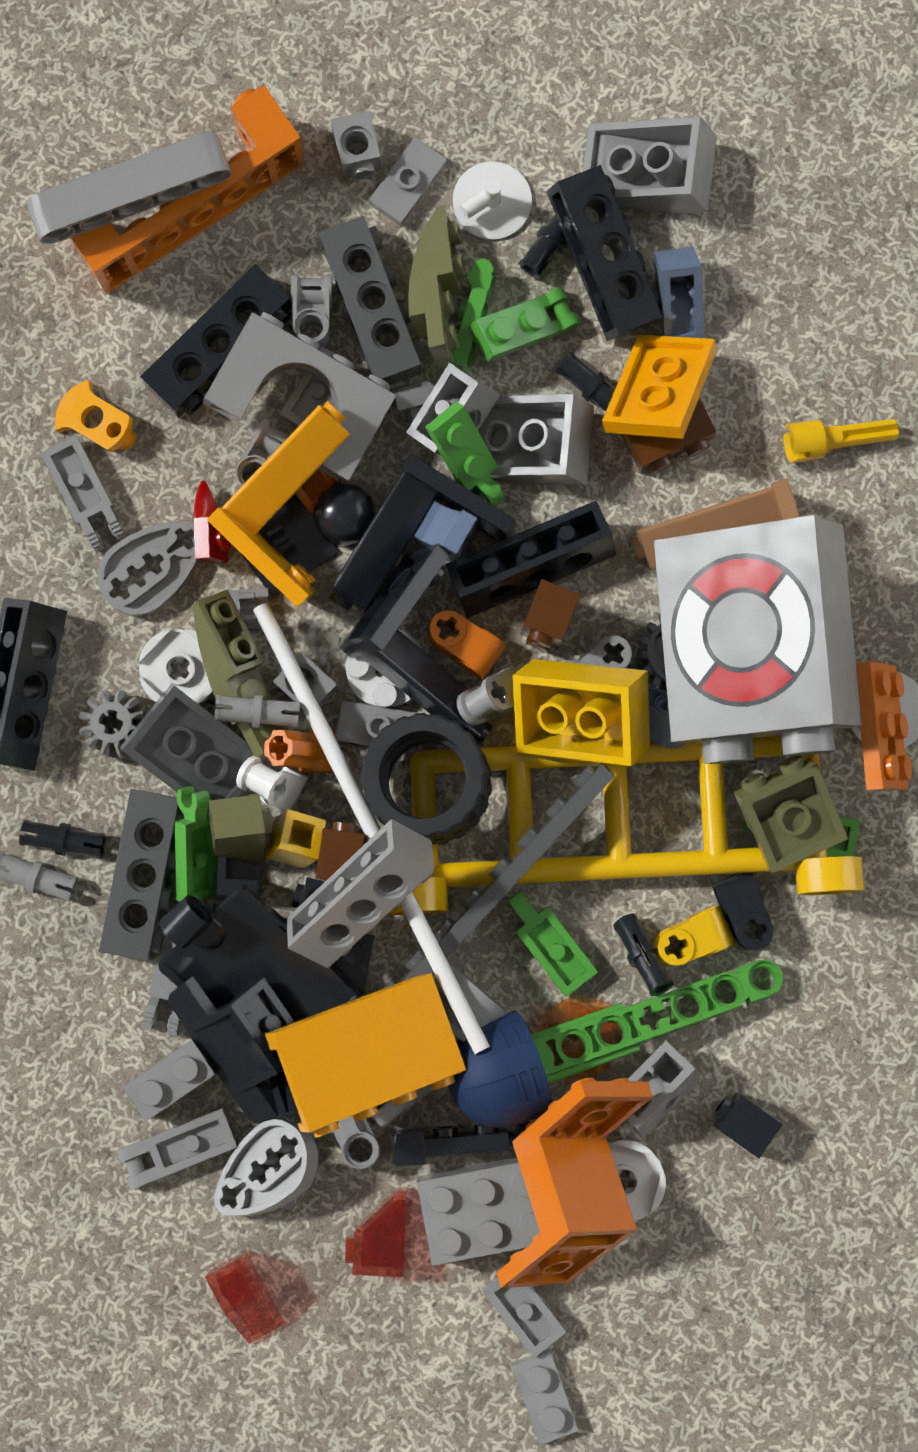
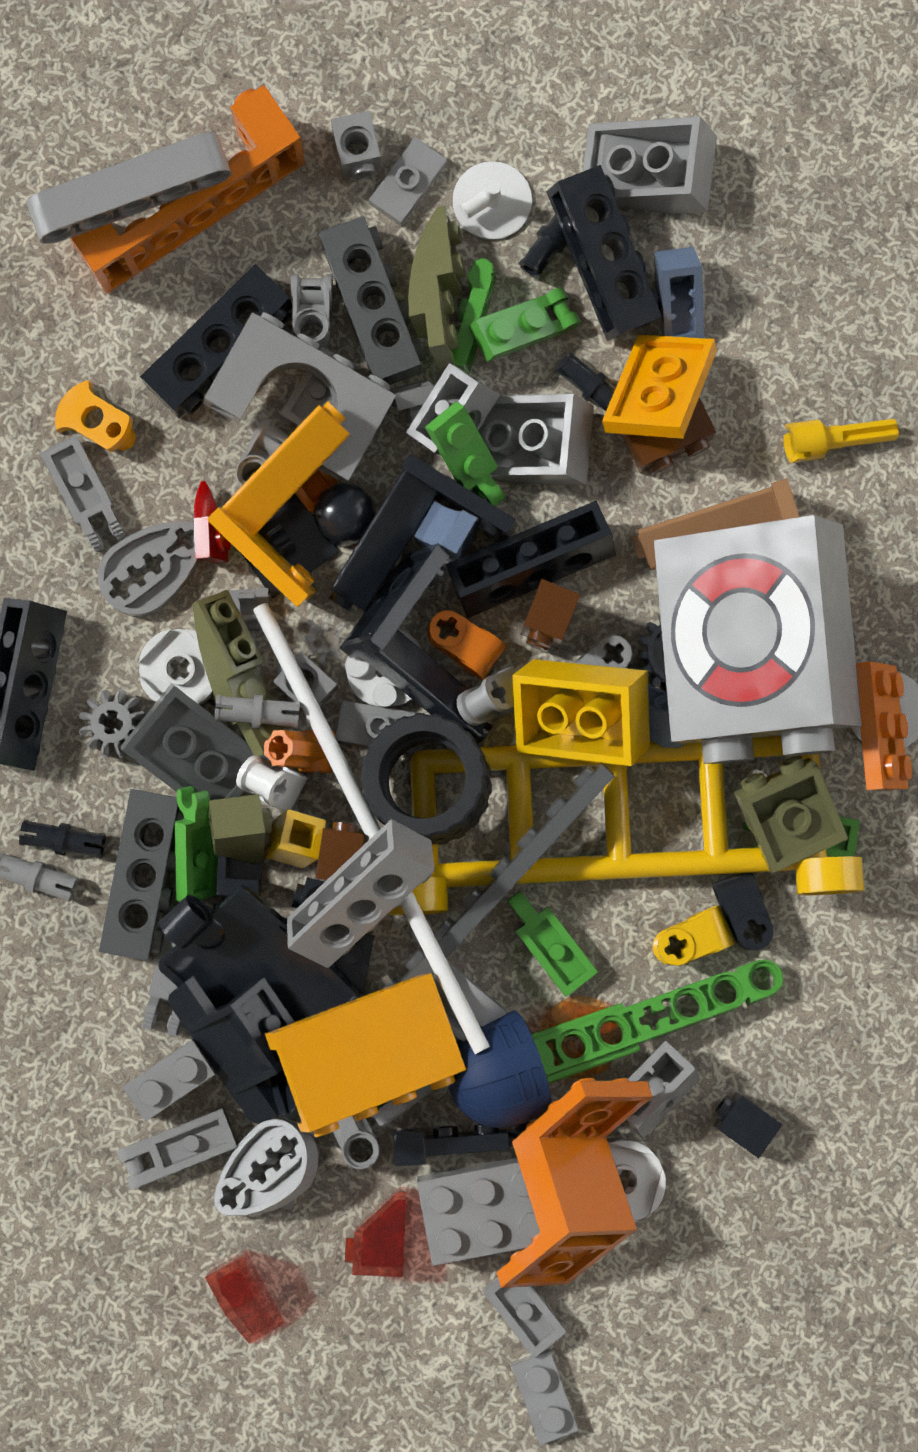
black pin [613,913,674,996] -> none

